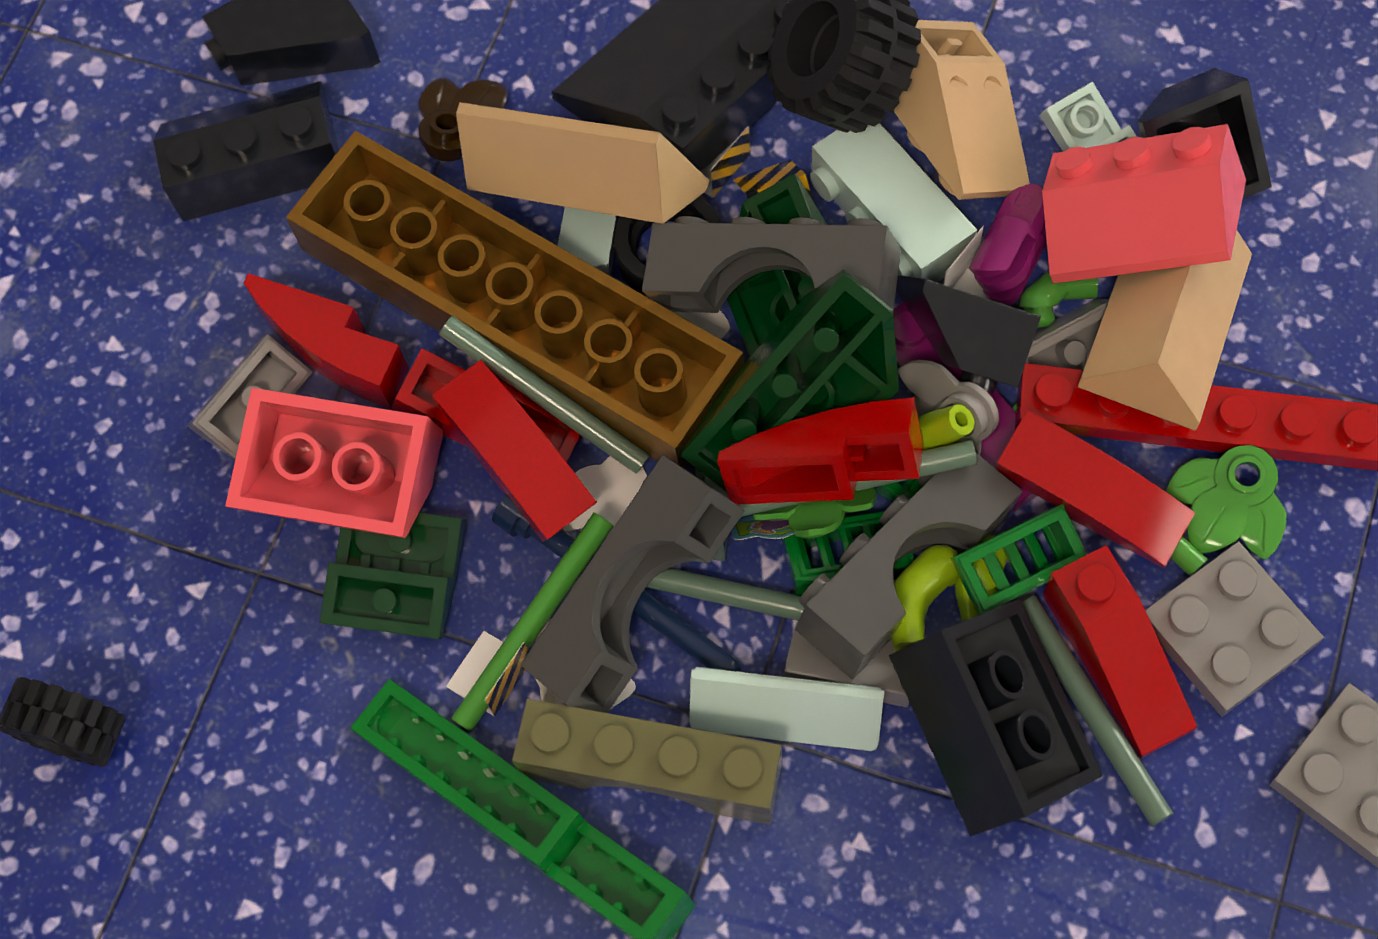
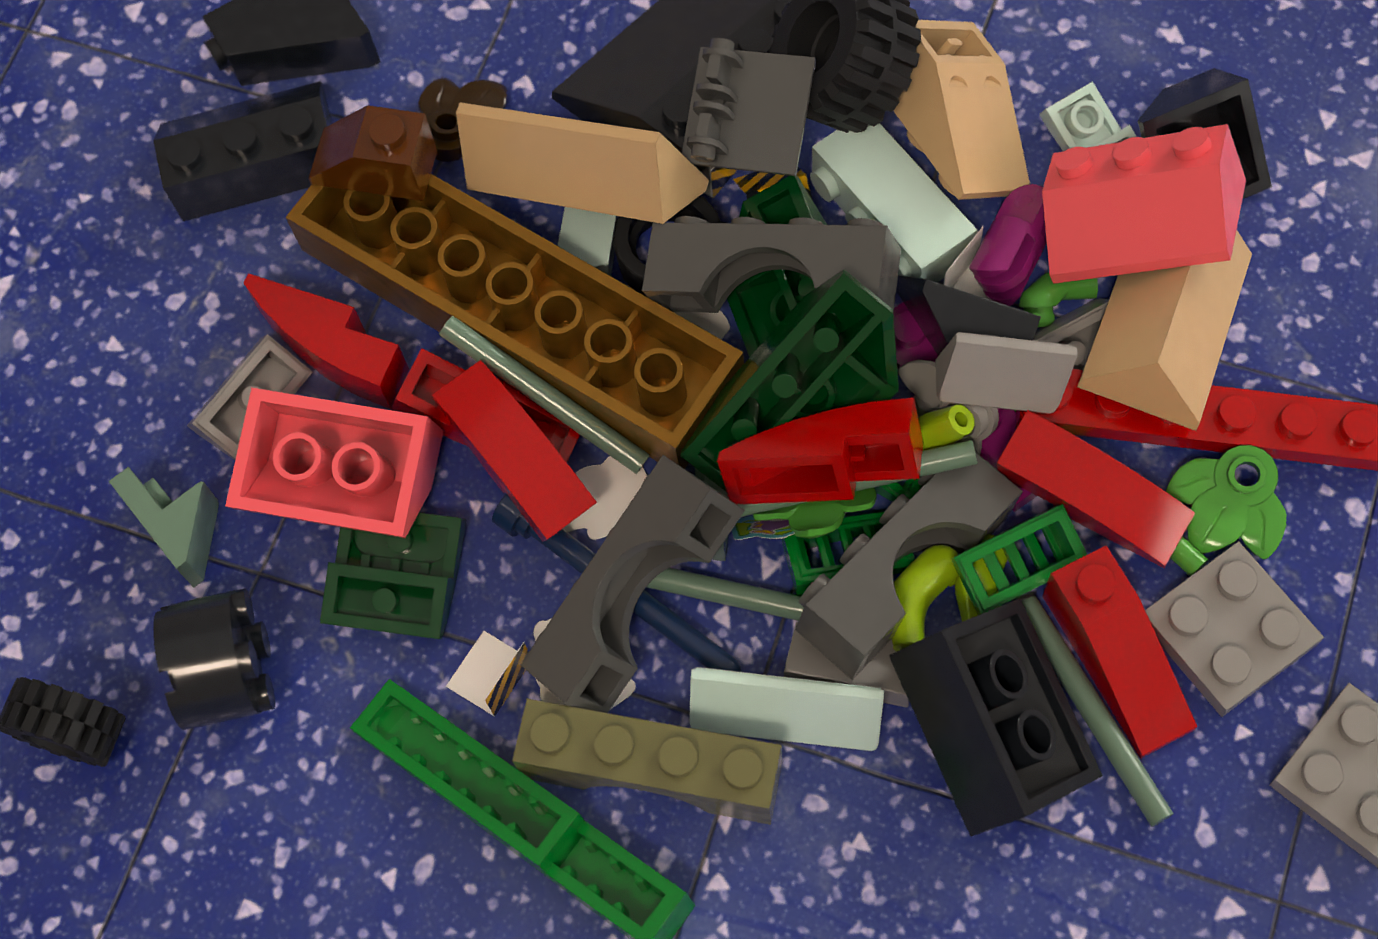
bright green bar [451,512,614,732] -> none
none -> sand green slope [109,467,219,588]
none -> black brick [153,588,276,730]
none -> reddish brown slope [308,105,437,201]
none -> dark grey hinge [682,38,816,176]
none -> light grey slope [935,332,1078,414]

